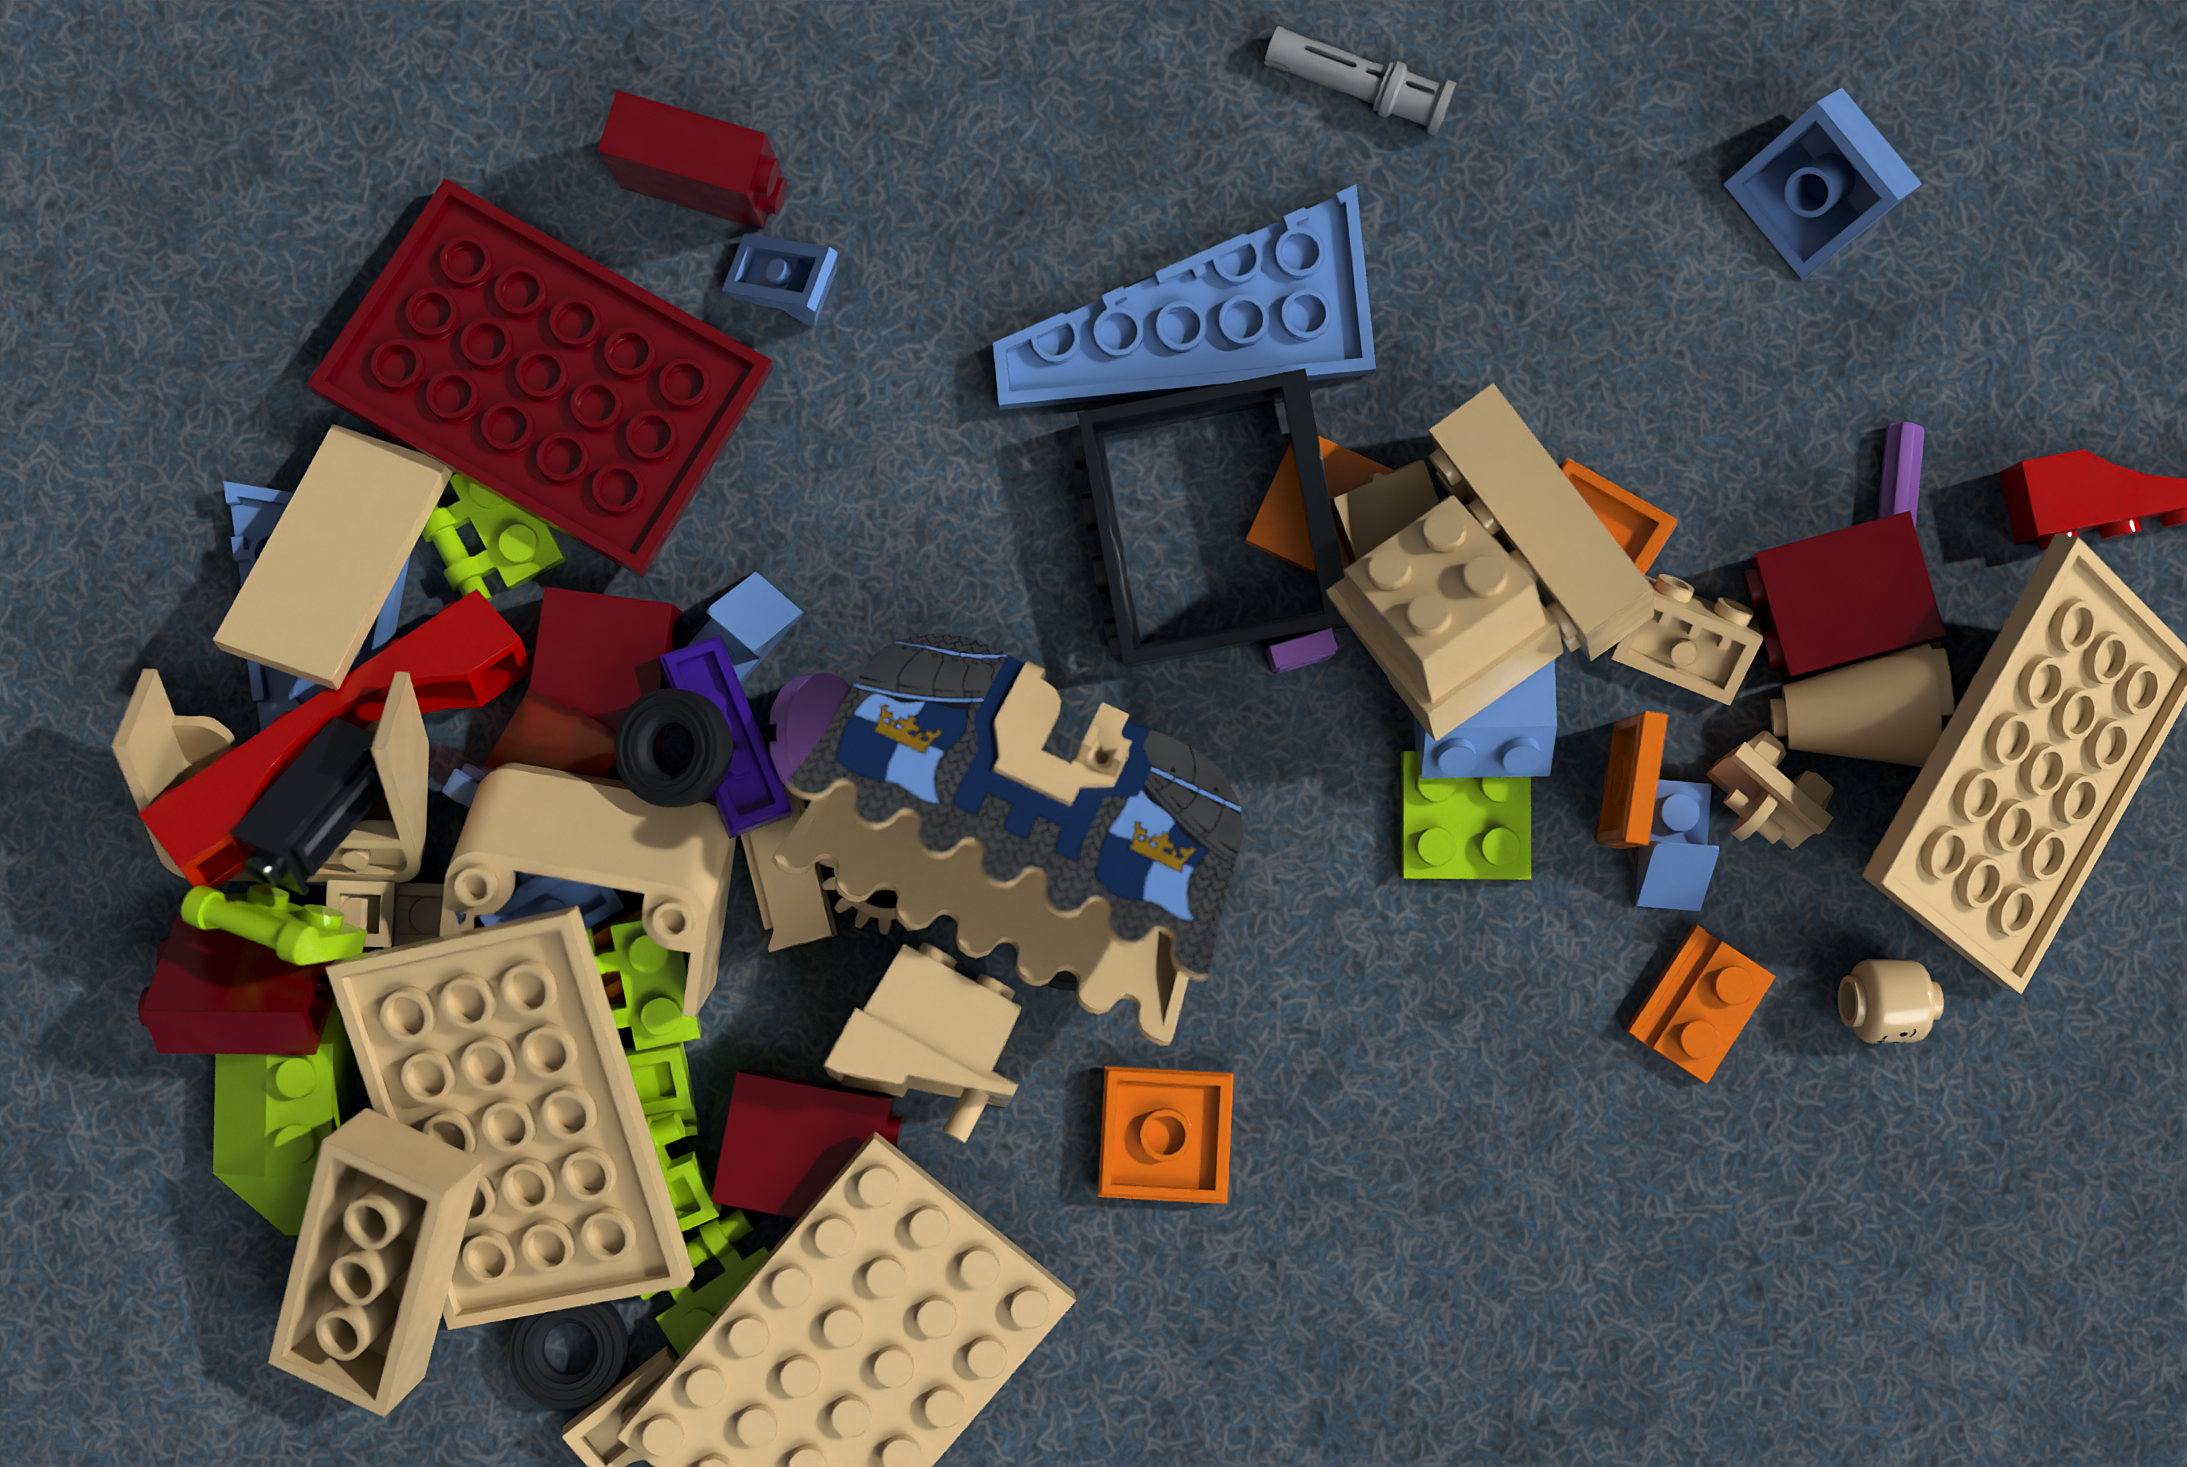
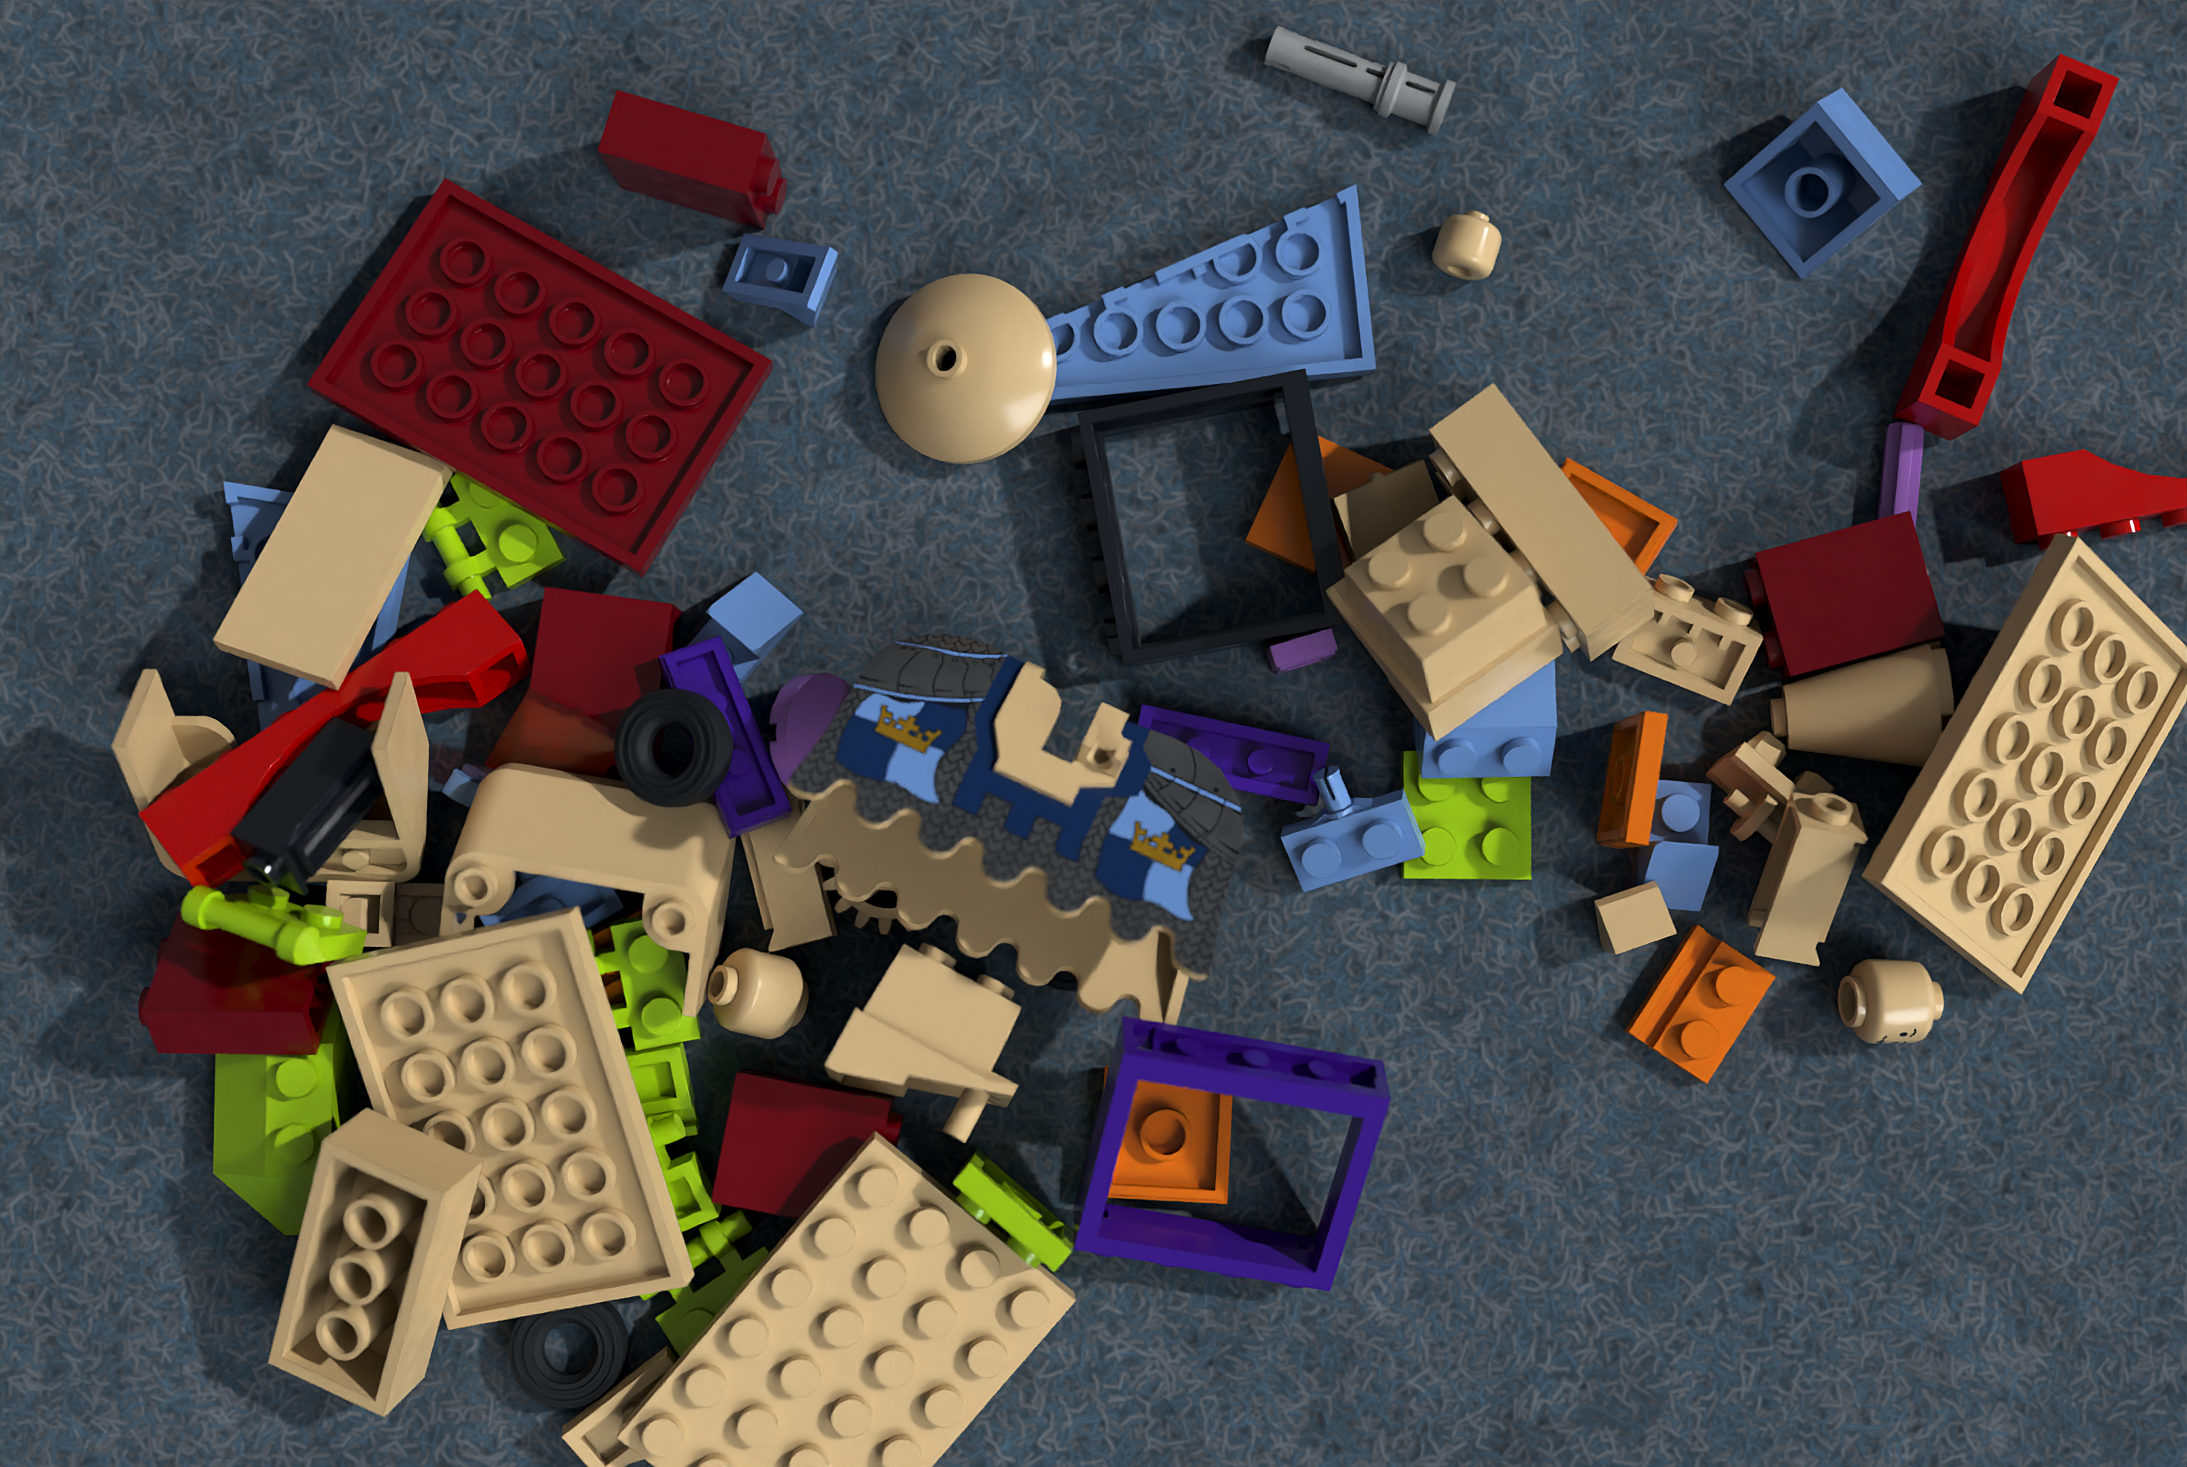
none -> tan head [707,948,809,1039]
none -> tan dish [875,274,1057,464]
none -> lime plate [953,1148,1074,1272]
none -> dark purple window [1073,1016,1391,1291]
none -> dark purple plate [1138,704,1330,807]
none -> medium blue plate [1281,766,1426,892]
none -> tan piece [1432,210,1502,281]
none -> tan slope [1594,880,1677,954]
none -> tan window [1747,792,1867,967]
none -> red arch [1892,54,2119,441]

